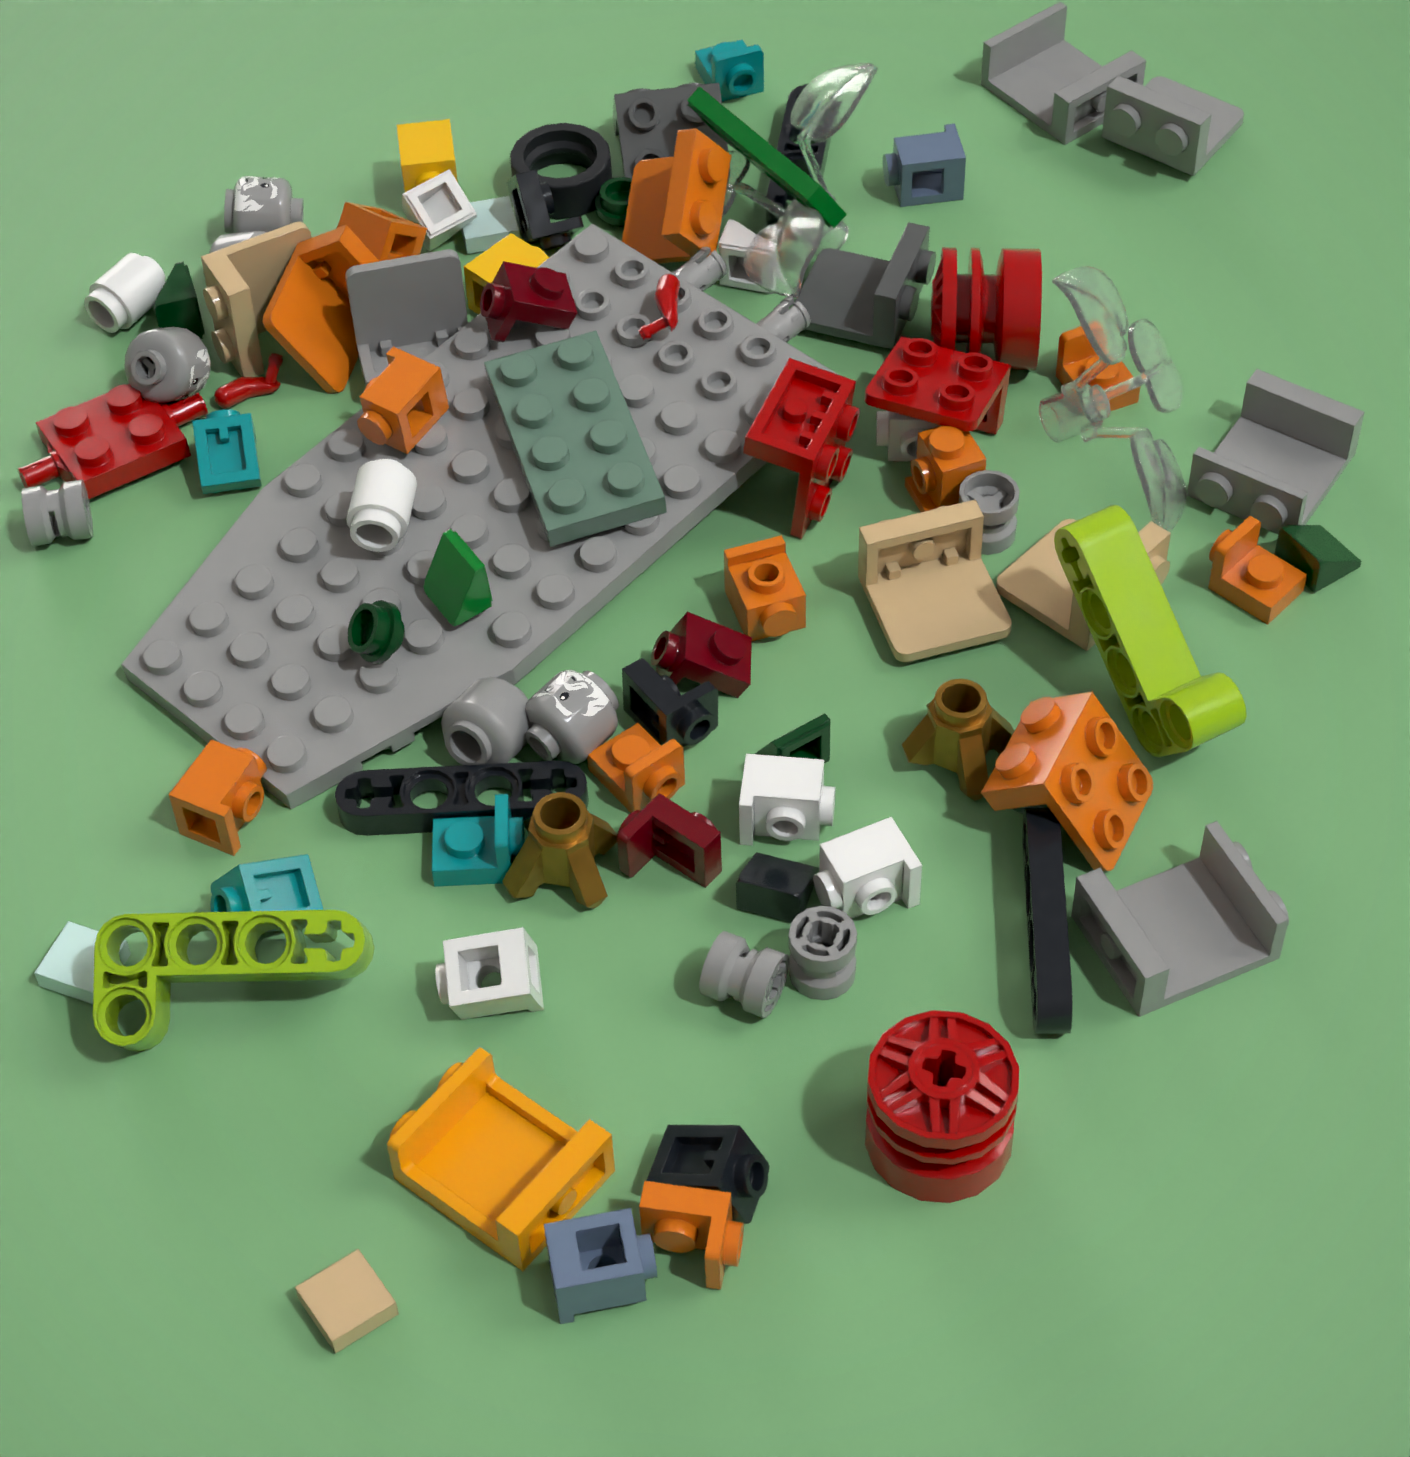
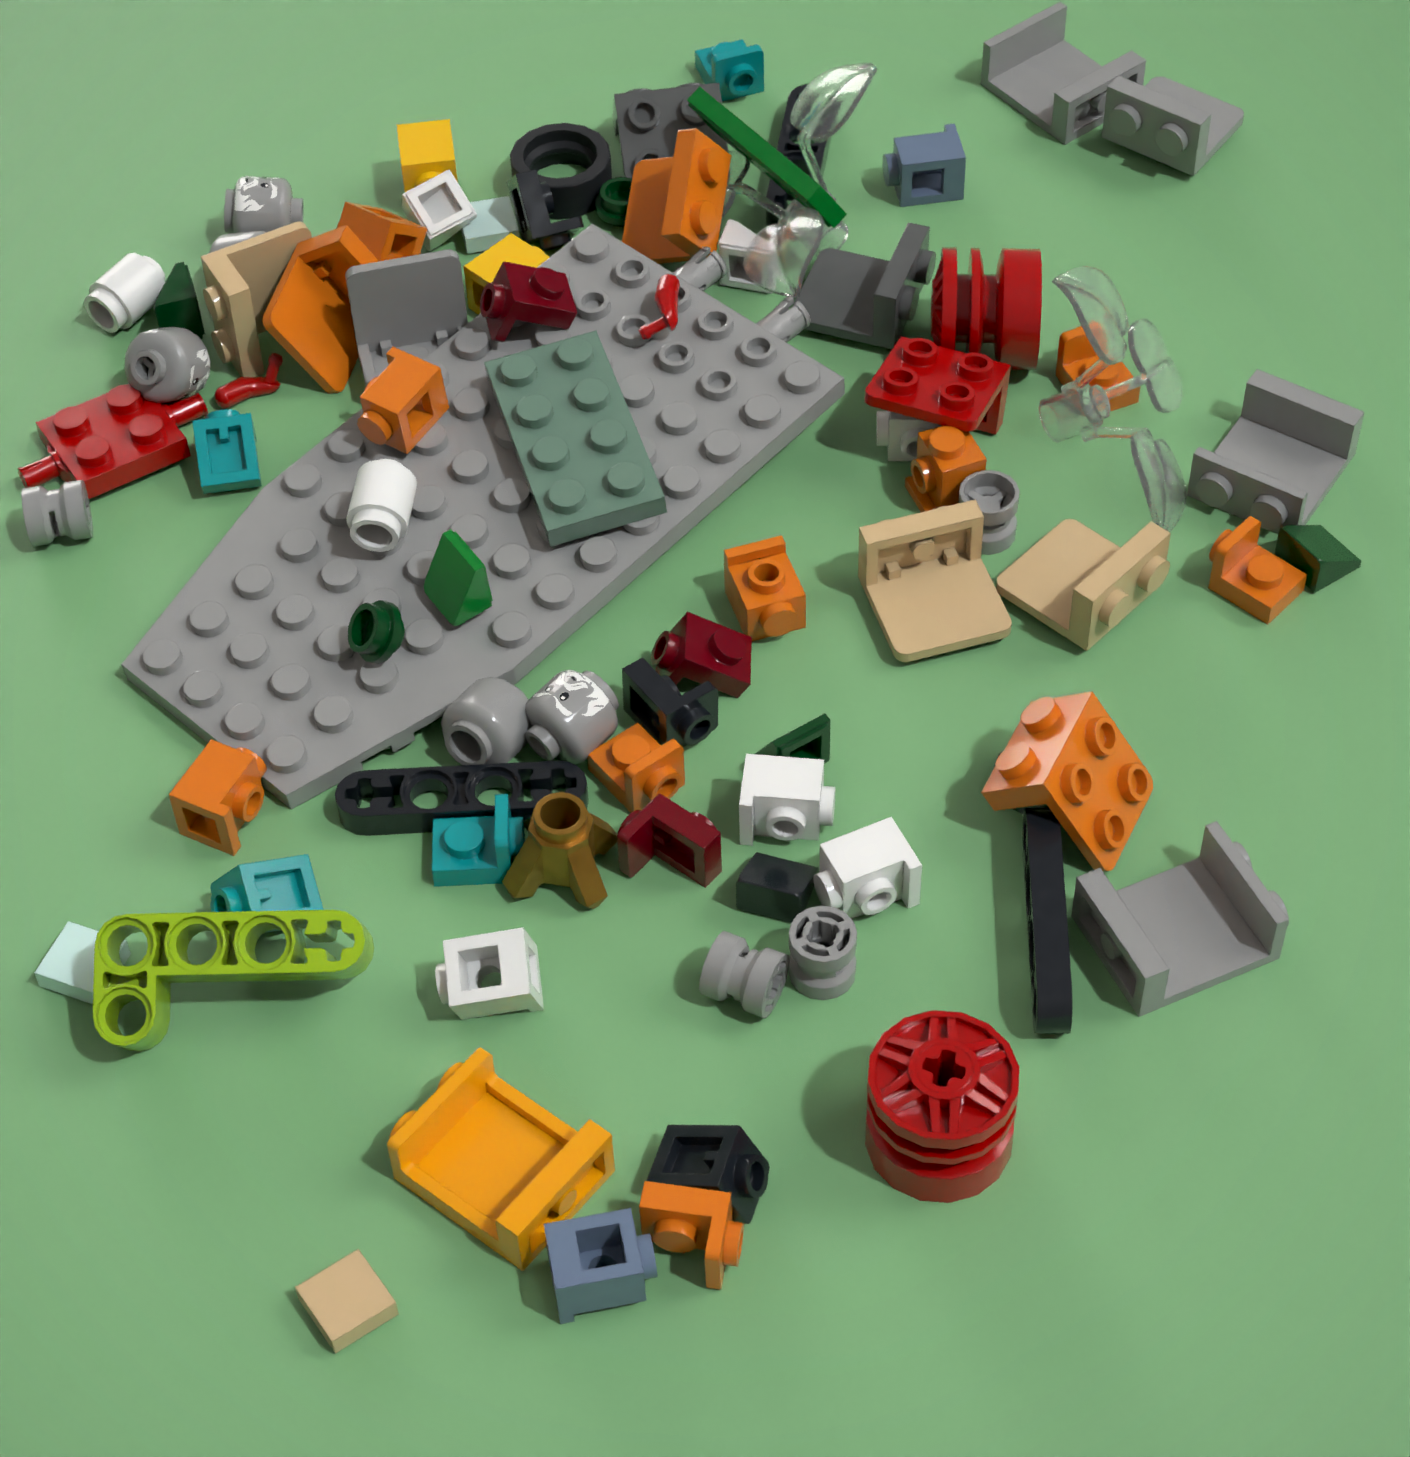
red bracket [743,358,860,539] -> none
pearl gold rock [902,679,1014,801] -> none
lime beam [1054,505,1247,757] -> none

